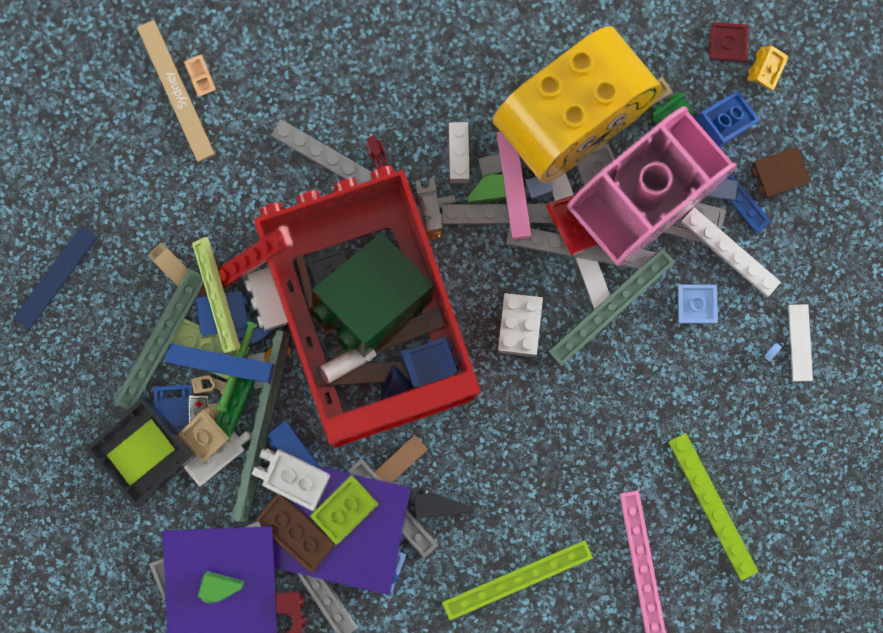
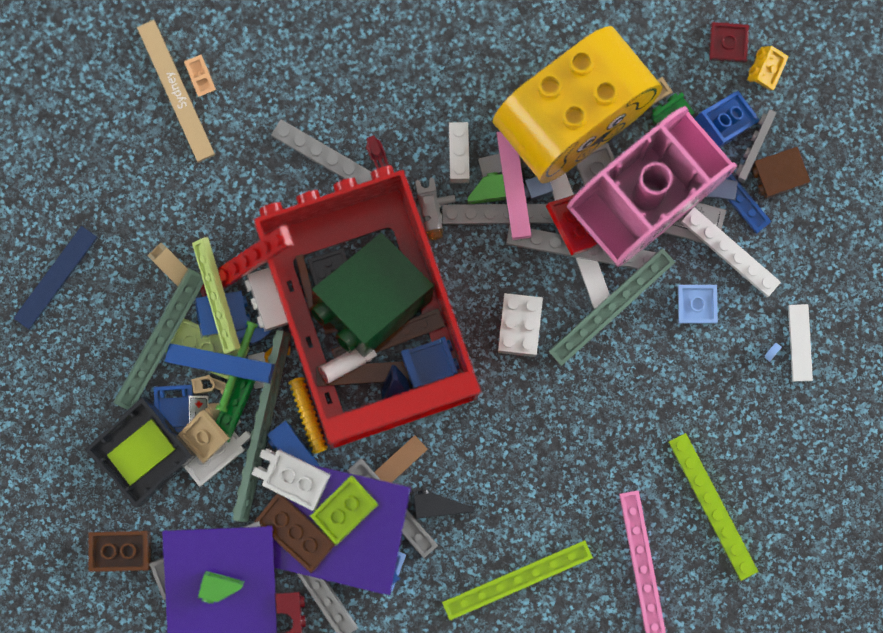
none -> reddish brown brick [88,531,151,572]
none -> yellow piece [288,377,328,454]
none -> light grey plate [735,110,777,184]

